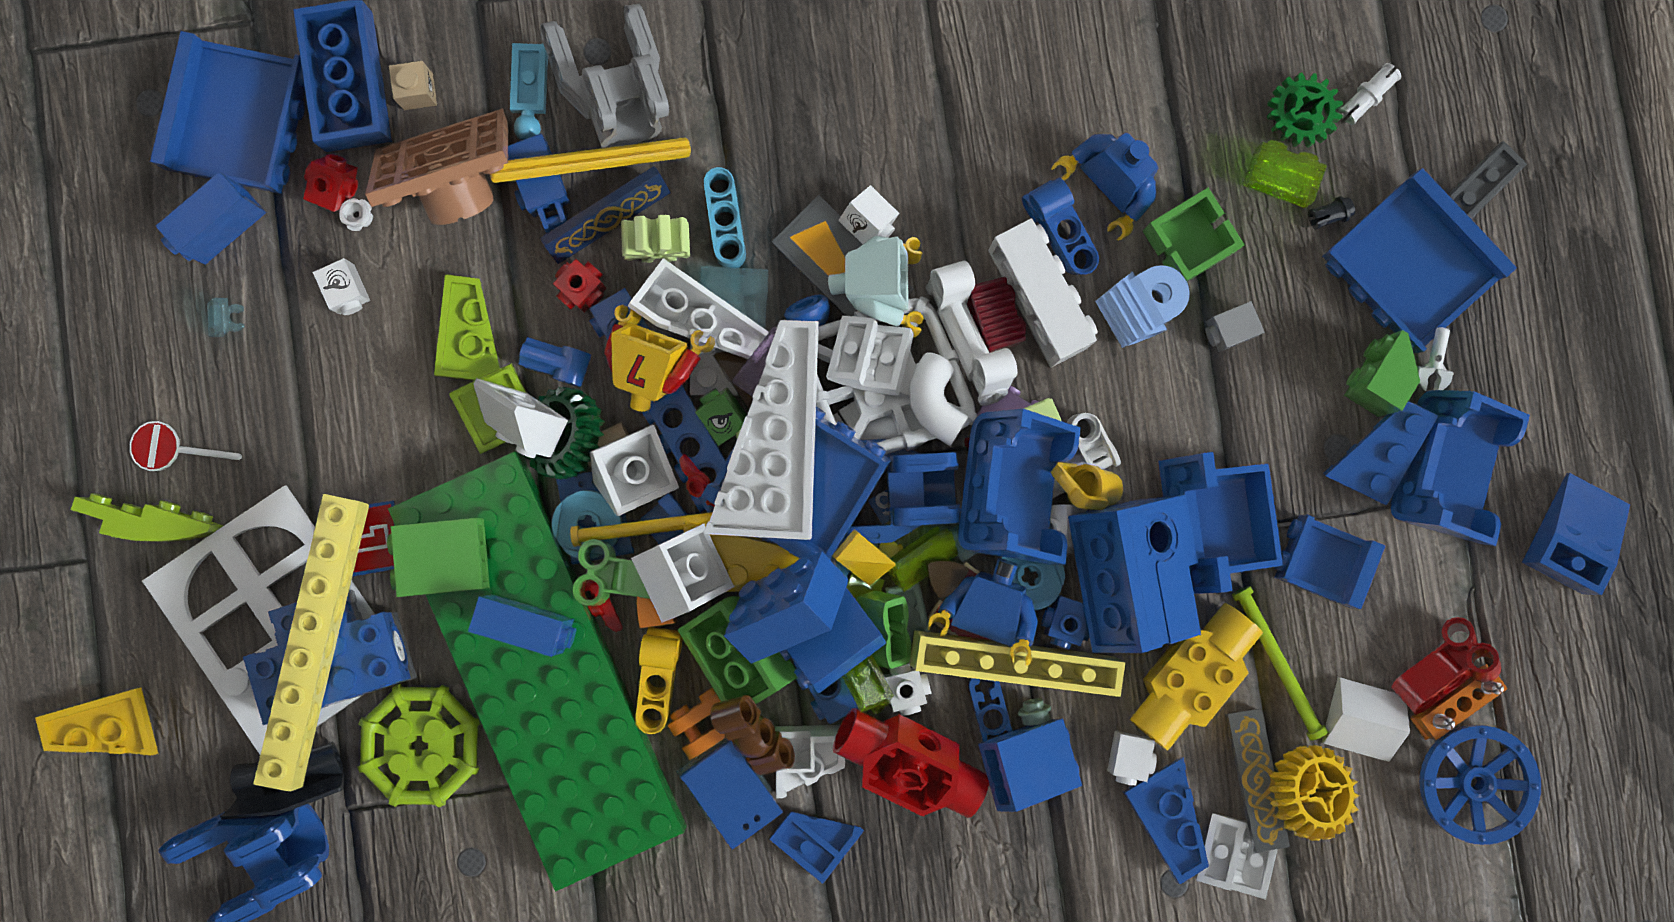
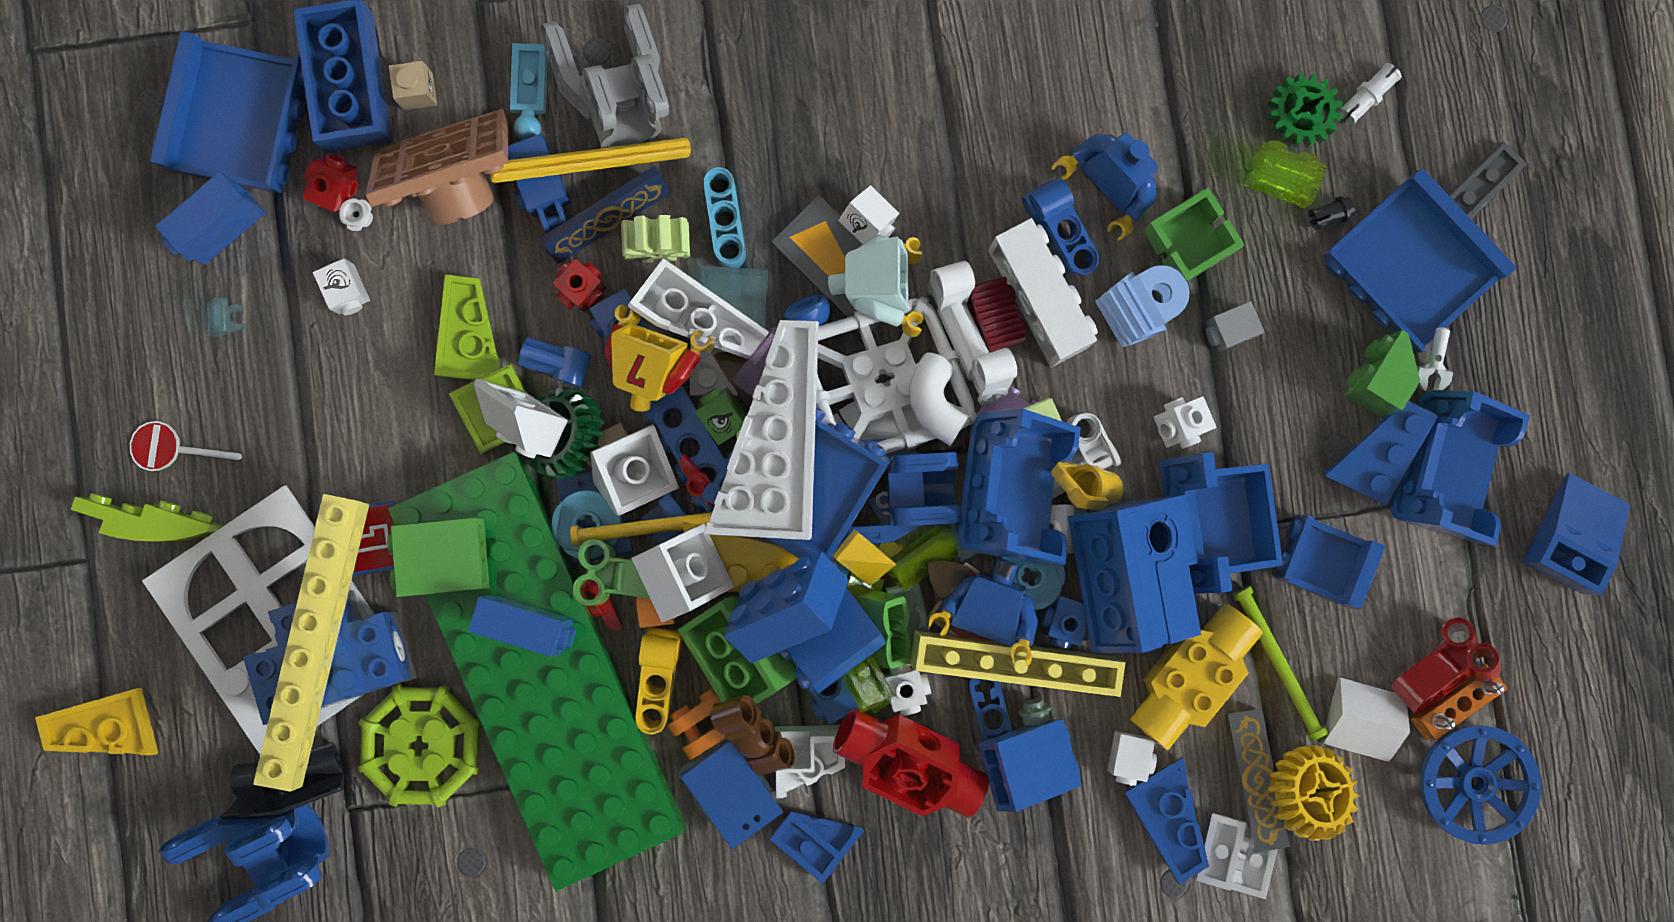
white slope [826,315,914,396] -> none
none -> white brick [1154,396,1217,449]

